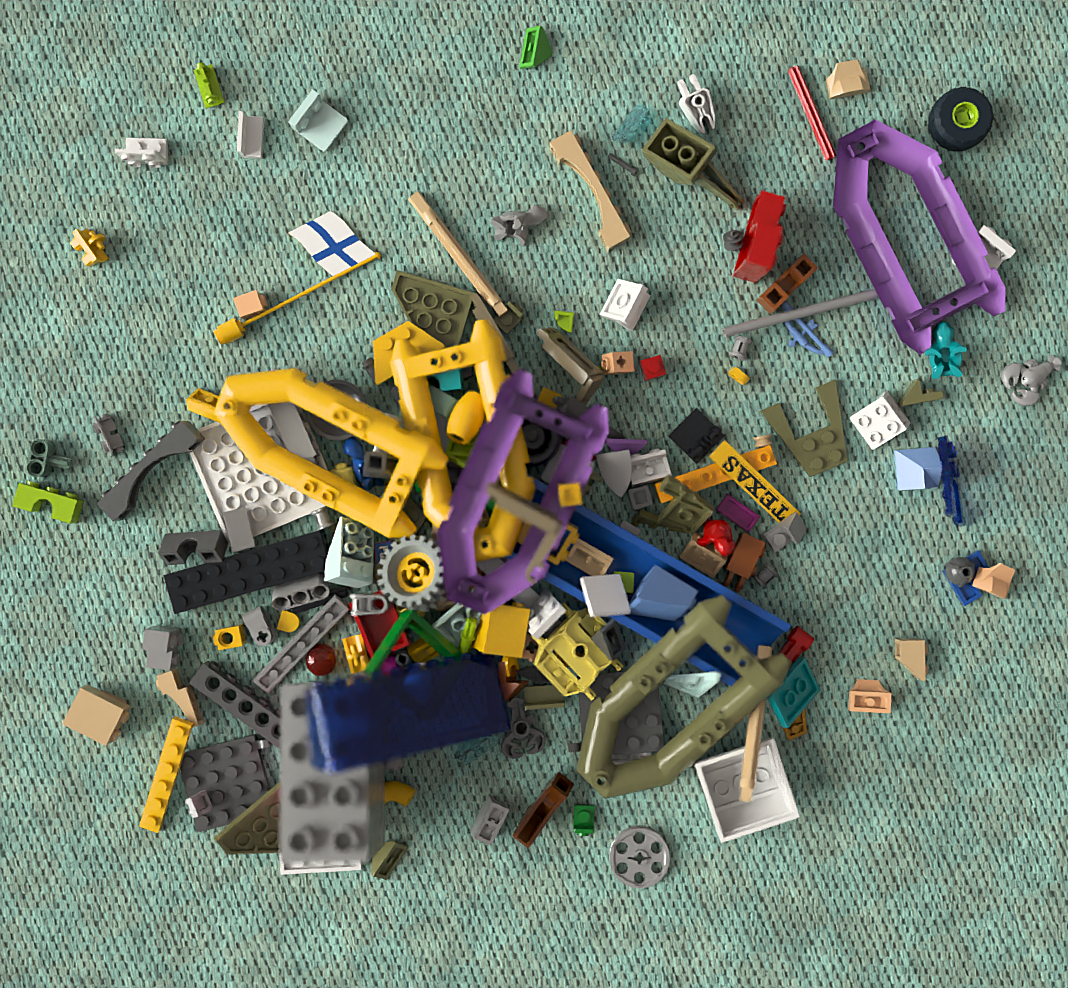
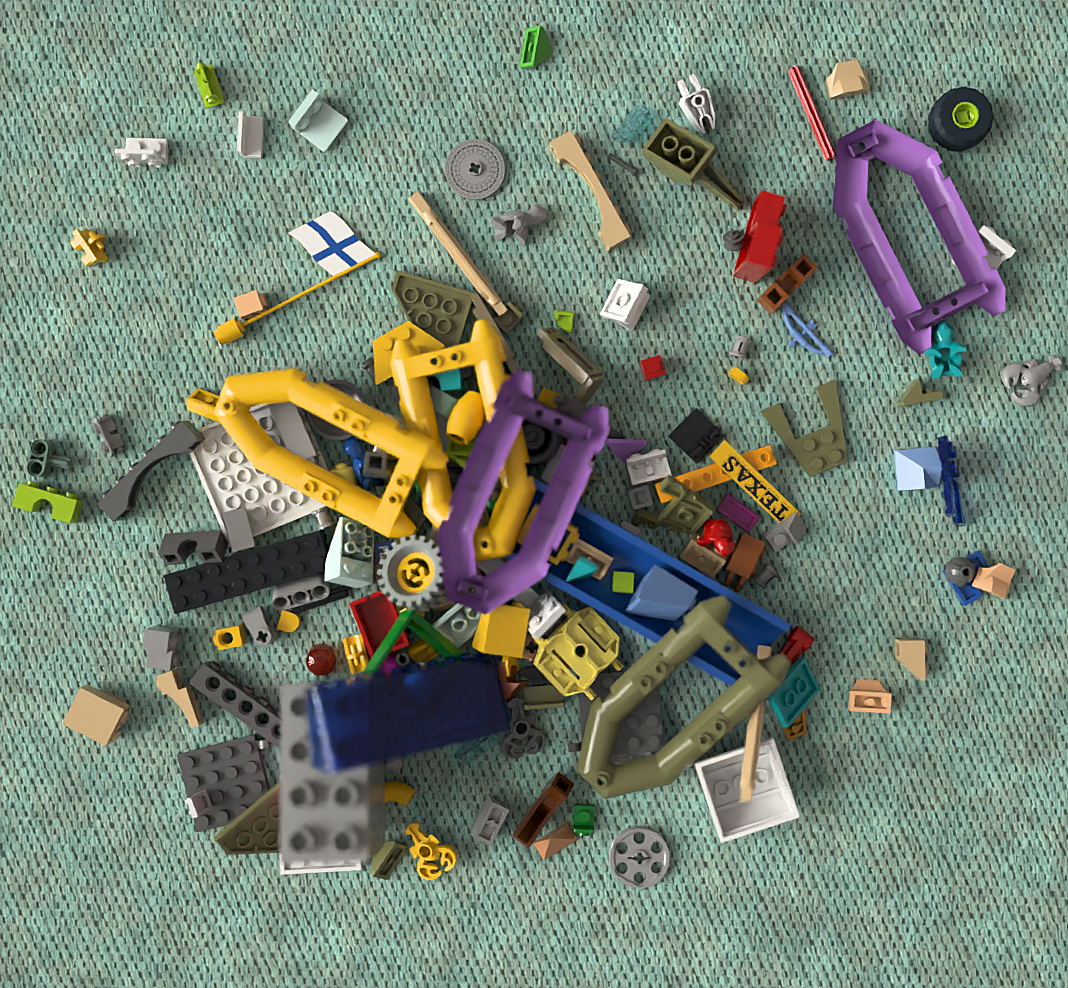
yellow plate [139,716,194,833] -> none
light grey tile [253,594,350,694] -> none
light grey piece [350,593,391,615] -> none
lime axle [458,617,478,654] -> none
dark tan hinge [486,481,563,583] -> none
yellow tile [558,482,582,507] -> none
white tile [580,574,631,617] -> none
dark grey slope [590,619,626,661] -> none
white sticker [596,450,632,498] -> none
light nougat brick [601,351,635,375] -> none
light aqua wing [663,672,721,698] -> none
light grey piece [722,289,878,337] -> none
tan bush [753,434,773,448] -> none
white bracket [850,391,910,450] -> none
none -> yellow animal [405,822,457,880]
none -> light grey piece [445,139,505,200]
none -> nougat slope [533,822,578,860]
none -> teal slope [565,556,599,582]

